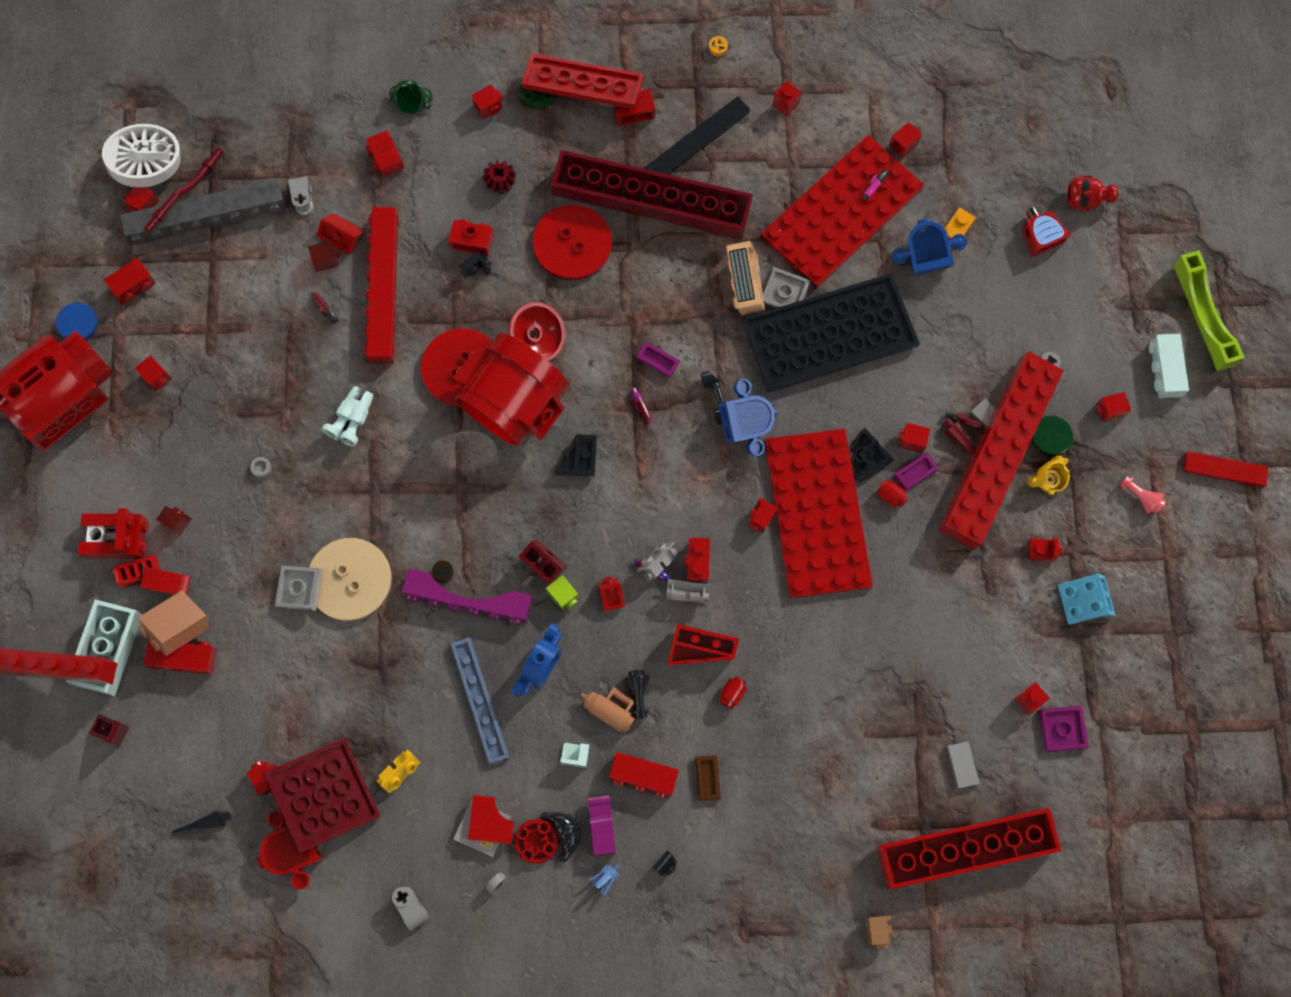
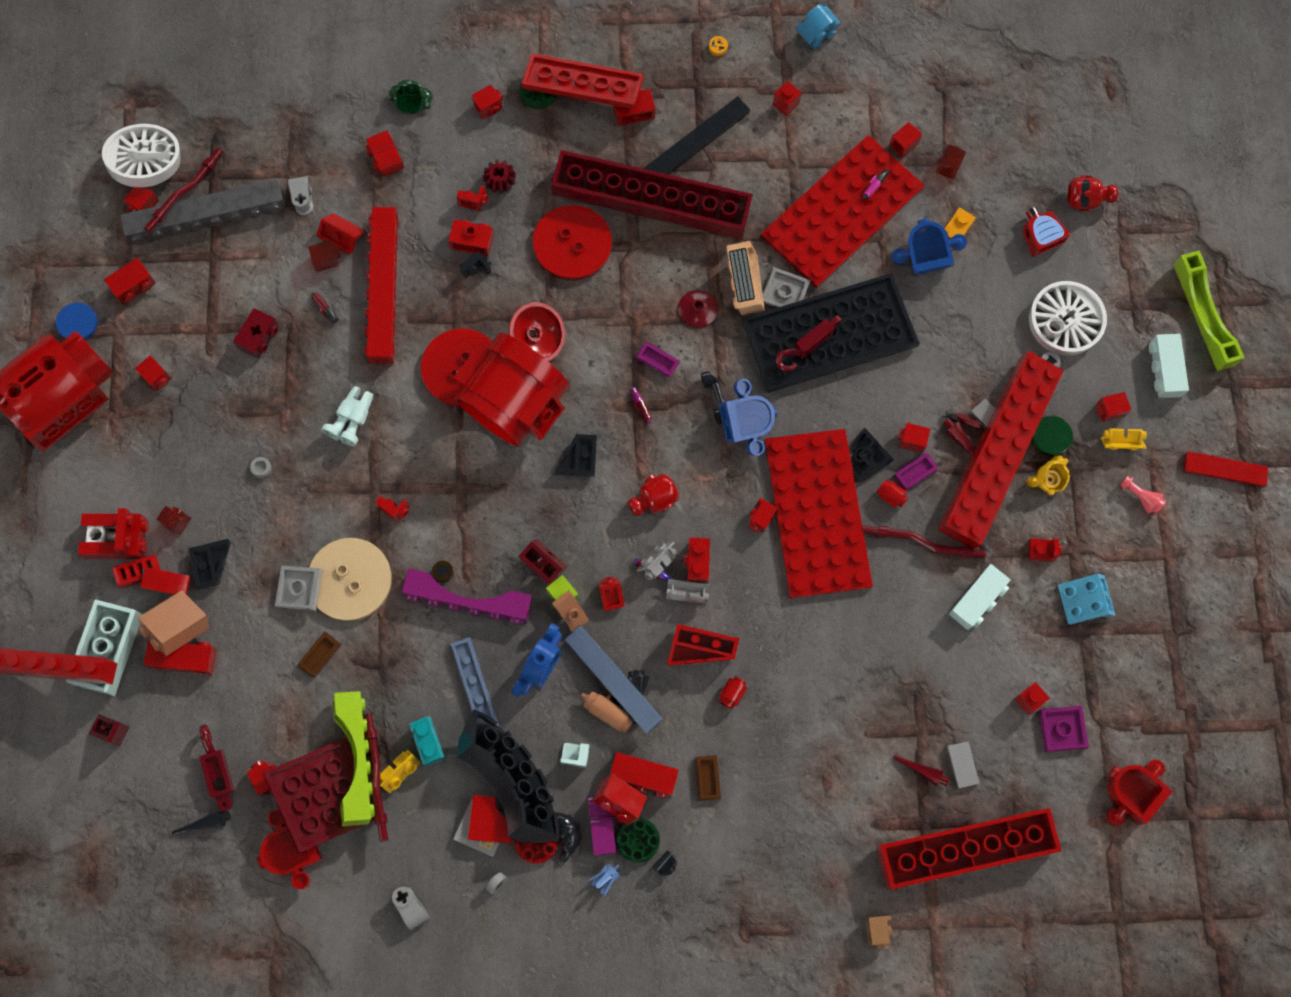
none -> black wing [188,539,231,590]
none -> dark red piece [199,724,235,811]
none -> dark red brick [233,308,279,359]
none -> reddish brown tile [297,631,342,678]
none -> lime arch [332,691,374,827]
none -> dark red bar [363,713,389,842]
none -> red bracket [375,496,410,522]
none -> teal brick [409,716,446,767]
none -> red bracket [457,186,488,212]
none -> black brick [457,709,559,844]
none -> nougat plate [552,590,589,632]
none -> sand blue tile [565,626,664,734]
none -> red brick [593,773,647,825]
none -> dark green tile [616,817,660,863]
none -> red piece [627,474,679,517]
none -> dark red dish [678,290,718,328]
none -> dark red piece [775,315,843,372]
none -> dark azure brick [796,3,841,50]
none -> dark red bar [863,525,986,559]
none -> dark red piece [893,755,950,786]
none -> clear red brick [936,144,966,180]
none -> light aqua brick [948,564,1011,630]
none -> white piece [1029,281,1107,356]
none -> yellow hinge [1101,428,1147,450]
none -> red piece [1106,759,1173,826]

